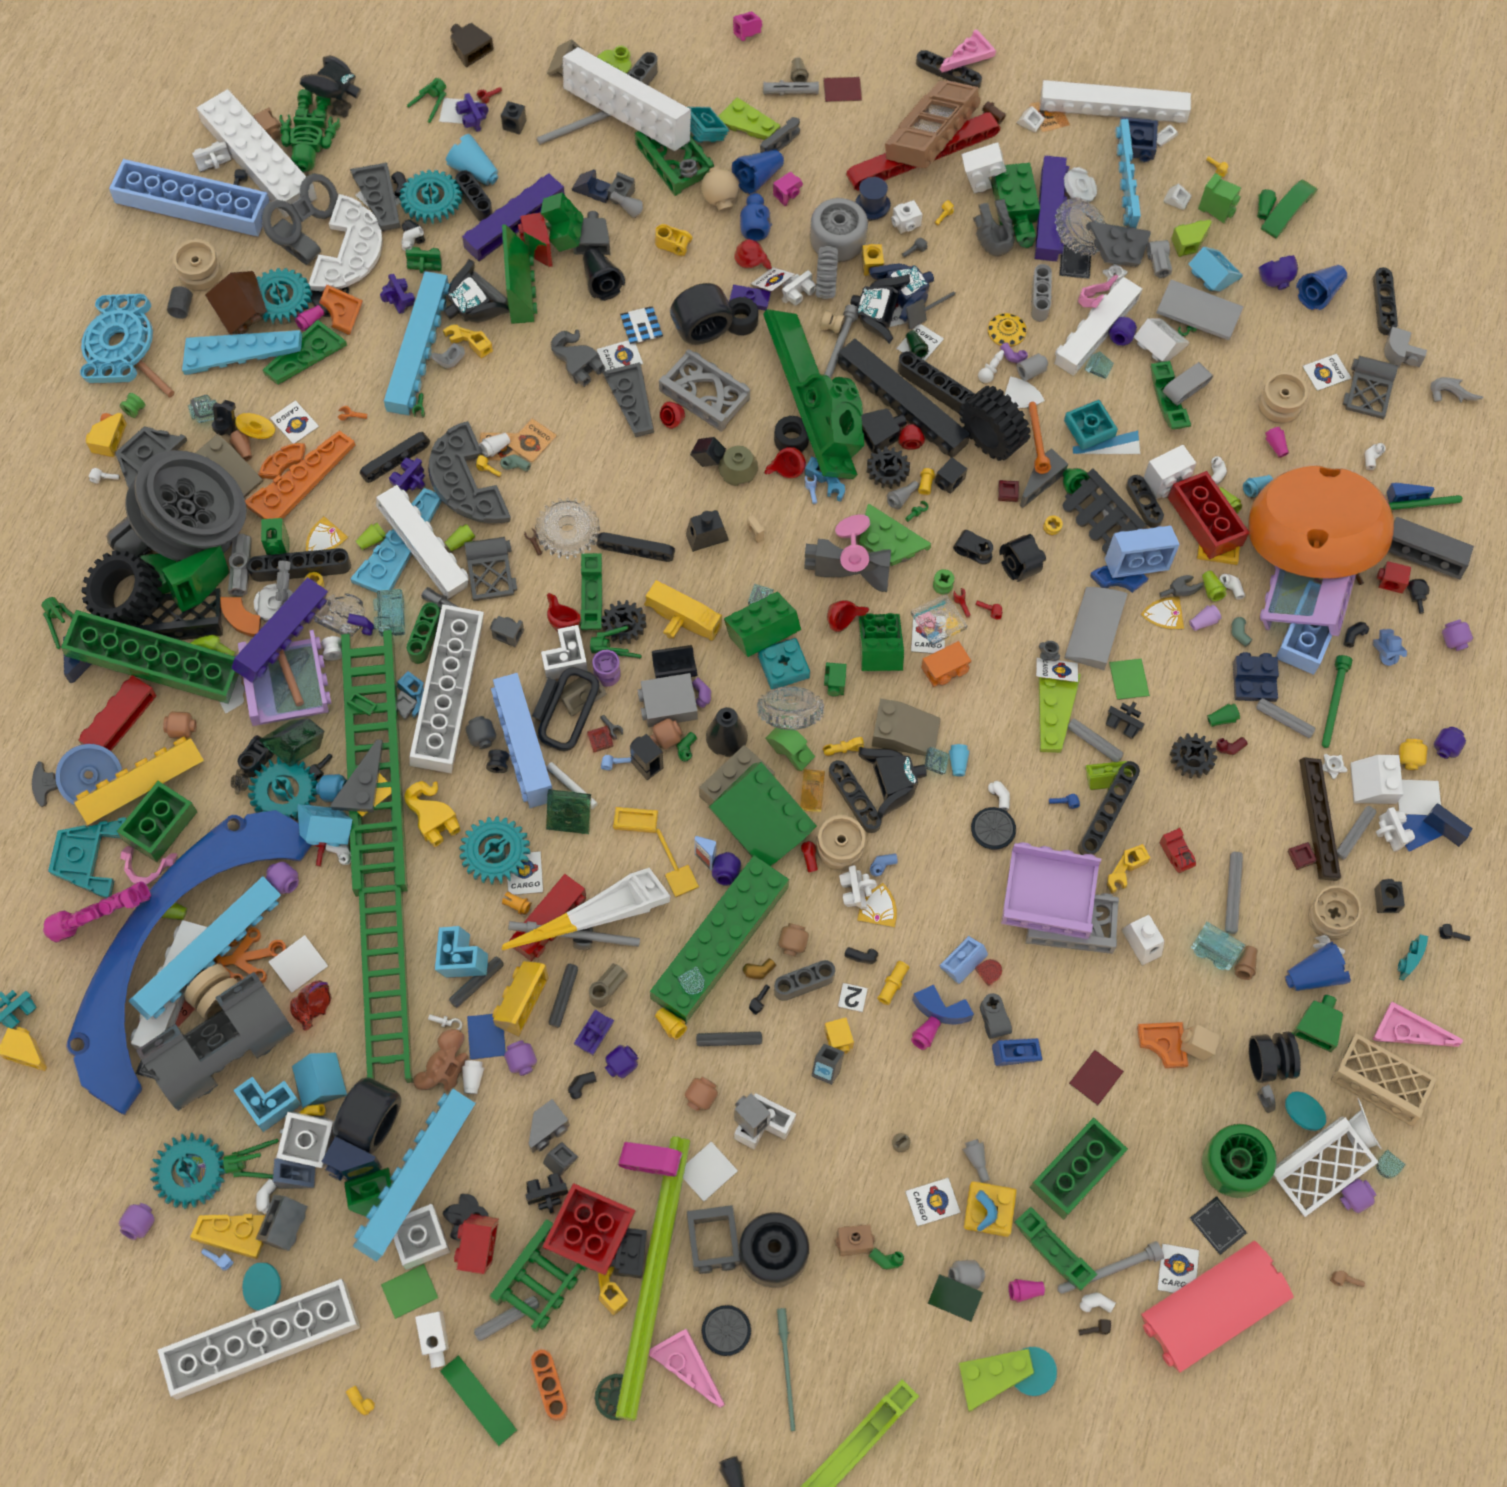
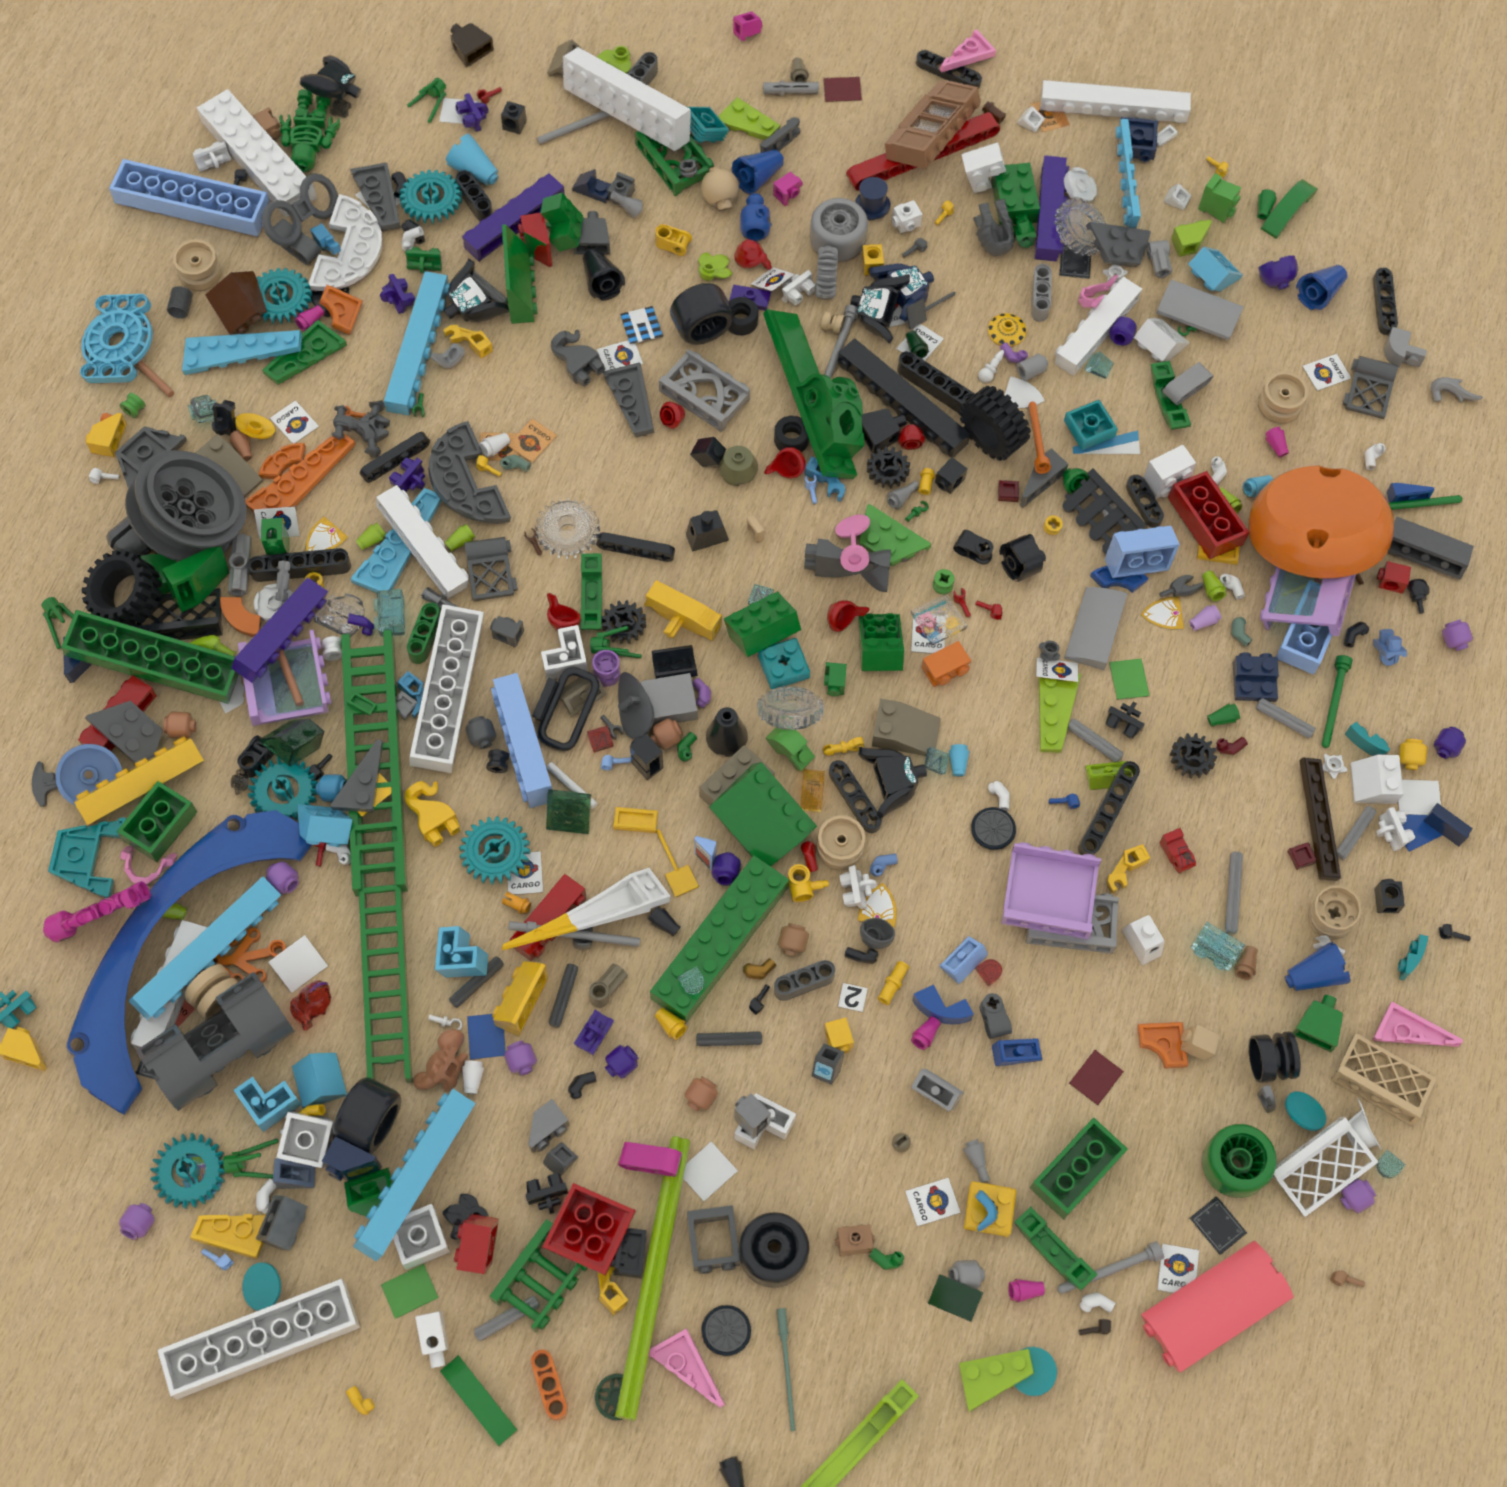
none -> dark grey wing [85,701,163,763]
none -> white sticker [254,507,300,539]
none -> dark azure piece [310,223,341,255]
none -> dark grey piece [332,400,390,458]
none -> dark grey shield [618,672,654,739]
none -> black cone [648,906,681,937]
none -> lime plate [698,252,733,280]
none -> yellow piece [788,864,829,902]
none -> dark grey piece [860,918,895,949]
none -> light grey brick [911,1069,964,1111]
none -> teal slope [1345,721,1390,756]

